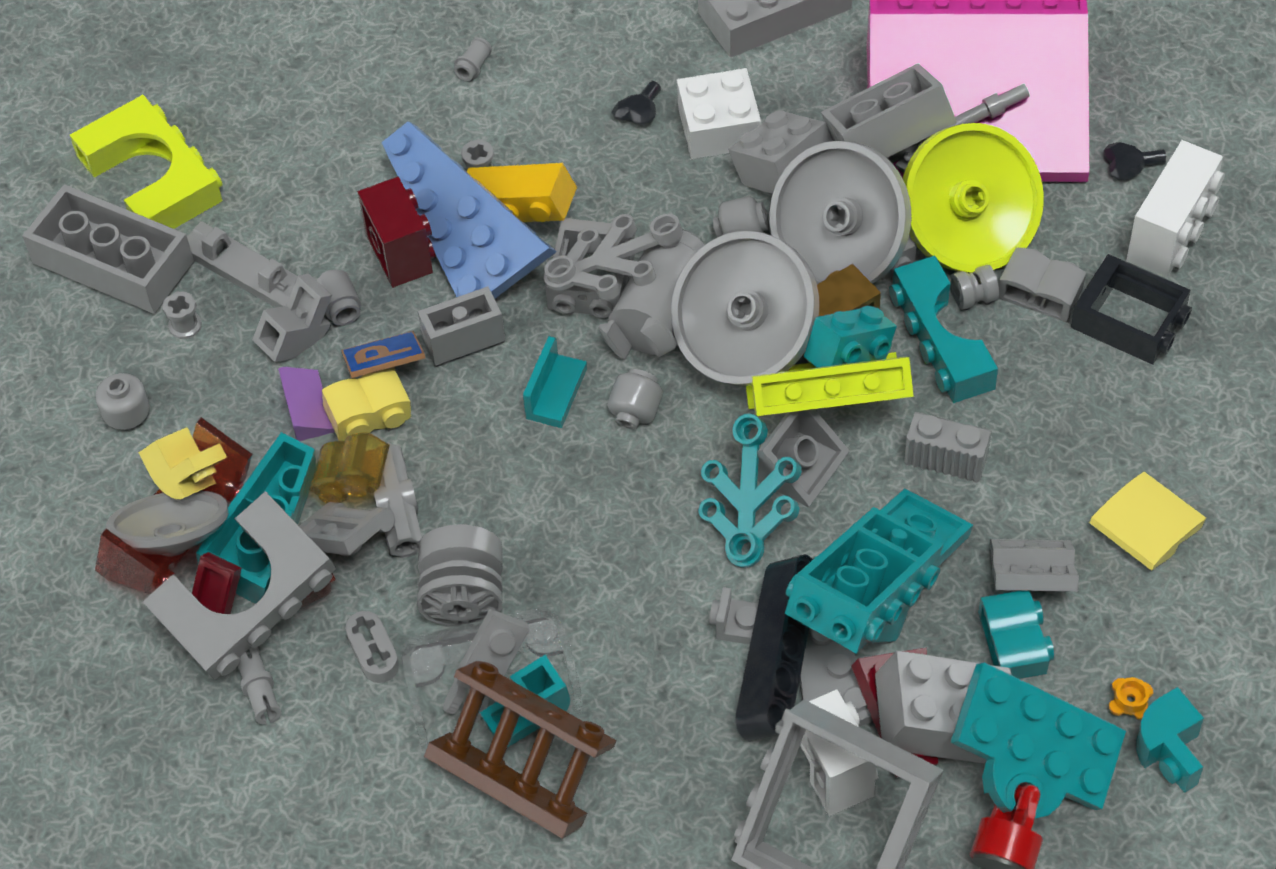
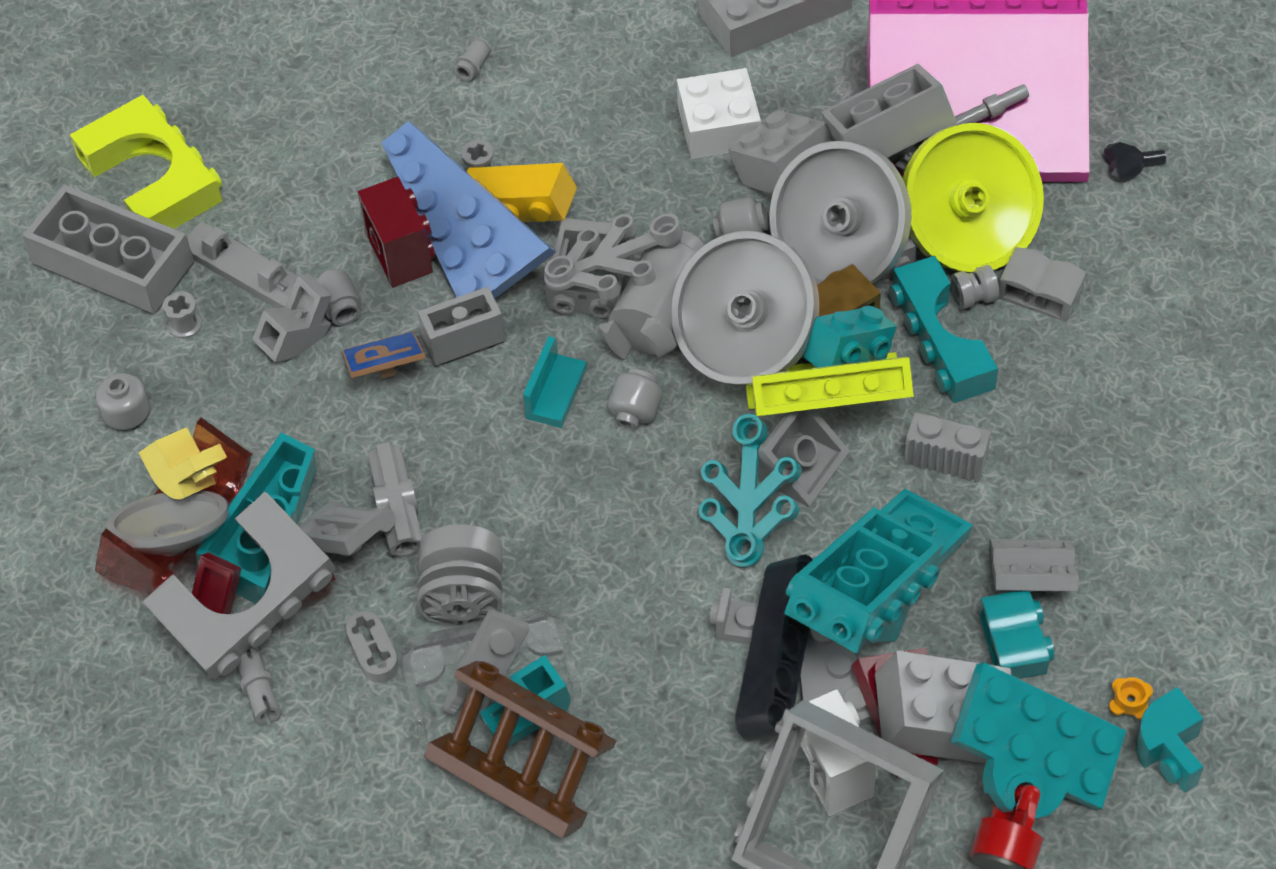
medium lavender slope [278,367,334,441] -> none
clear yellow brick [309,433,390,503] -> none
light yellow brick [322,367,411,441] -> none
black rock [612,81,661,126] -> none
black window [1070,254,1192,365] -> none
light yellow slope [1089,472,1206,571] -> none
white brick [1126,140,1225,278] -> none

